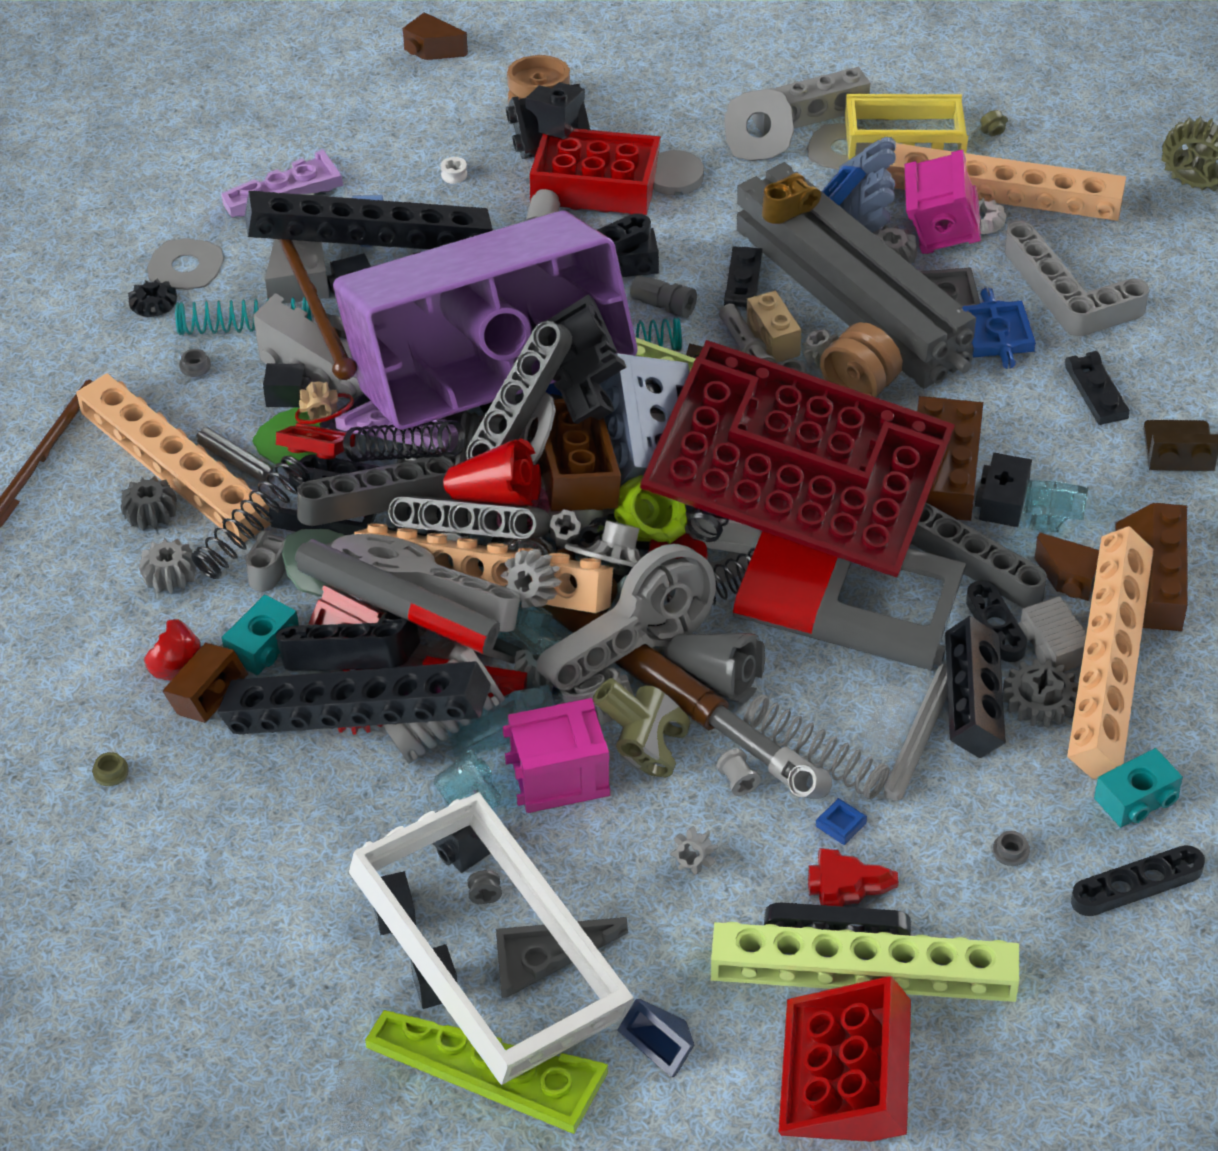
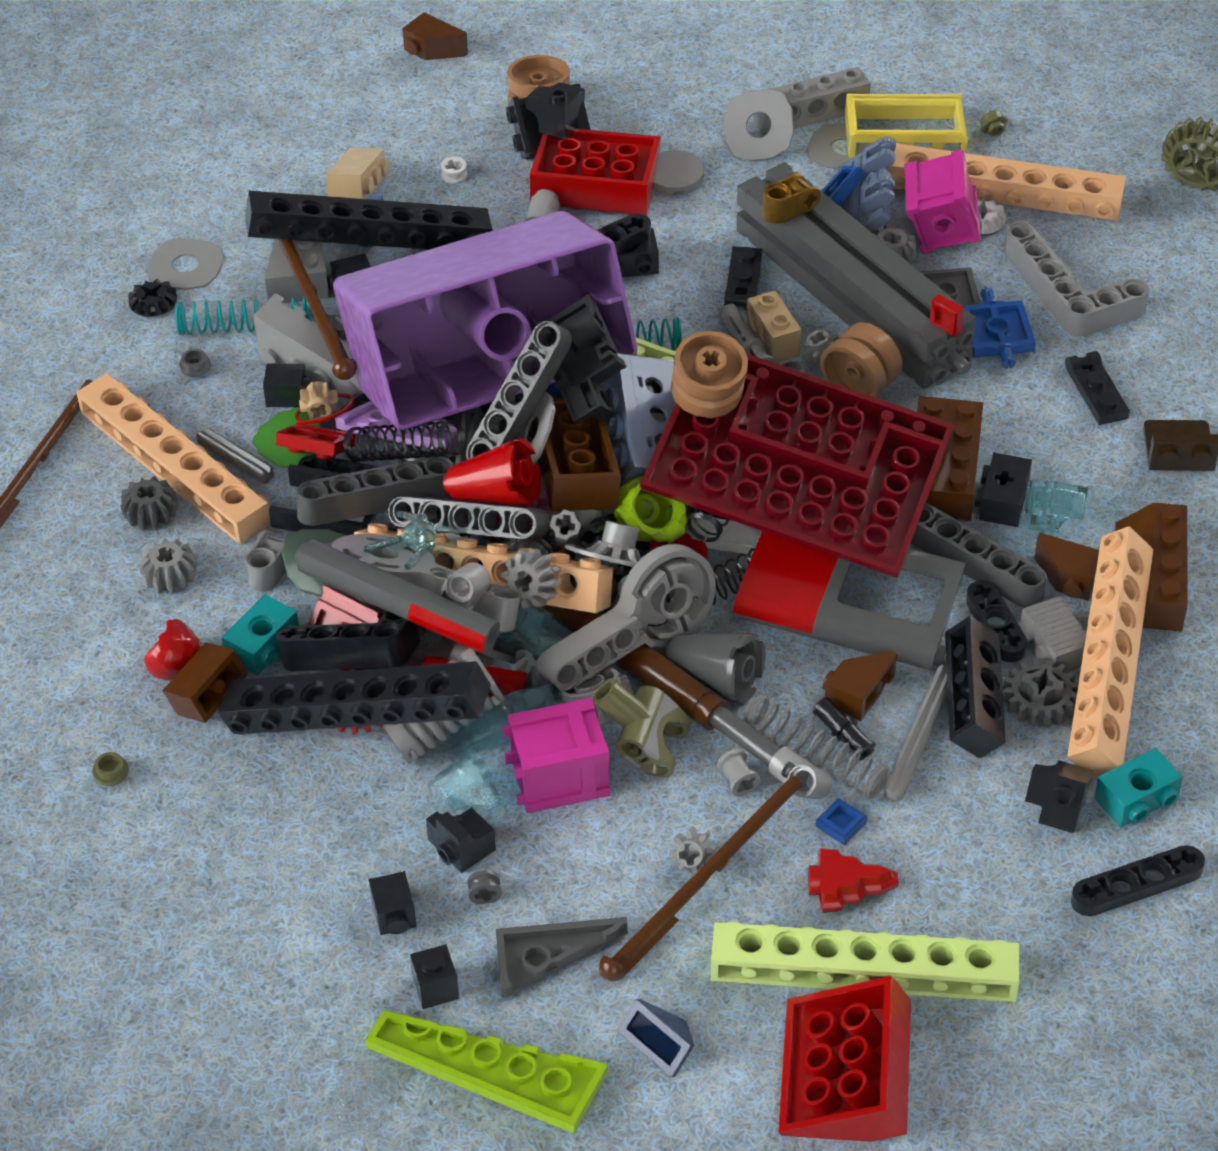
black piece [191,456,311,579] -> none
lavender wing [221,149,343,218] -> none
white door [349,792,634,1085] -> none
dark grey axle [630,275,697,318] -> none
black beam [764,902,911,936] -> none
flat silver plate [993,831,1030,866] -> none
none -> tan brick [326,147,389,199]
none -> clear light blue plant [363,511,436,570]
none -> light grey piece [437,562,489,611]
none -> reddish brown bar [599,775,802,981]
none -> medium nougat wheel [670,331,748,418]
none -> black pin [813,697,876,760]
none -> reddish brown slope [822,651,897,721]
none -> red tile [930,294,964,337]
none -> black brick [1025,760,1093,833]

